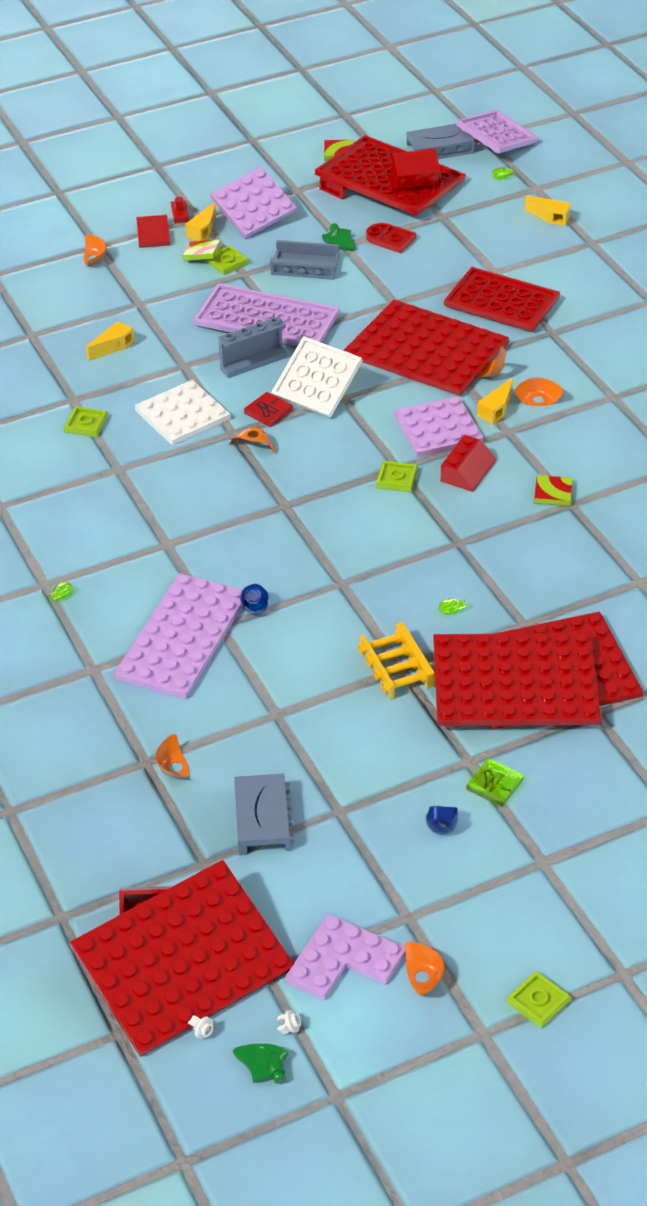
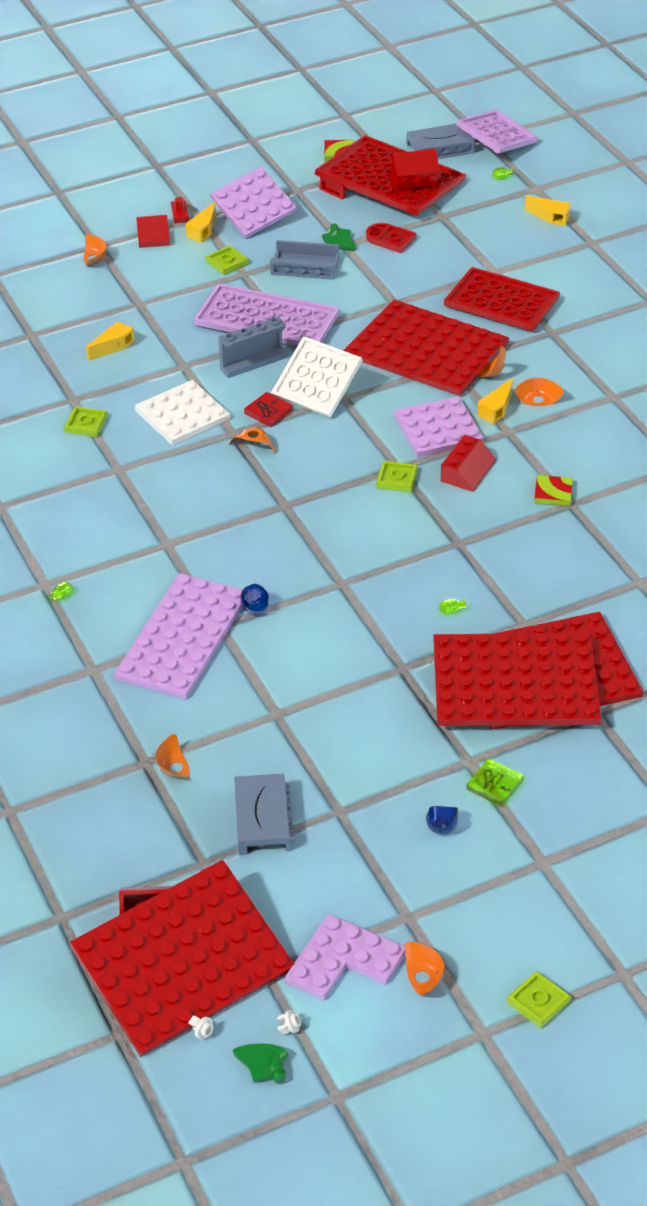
lime tile [182,240,221,261] -> none
yellow fence [358,622,435,700] -> none

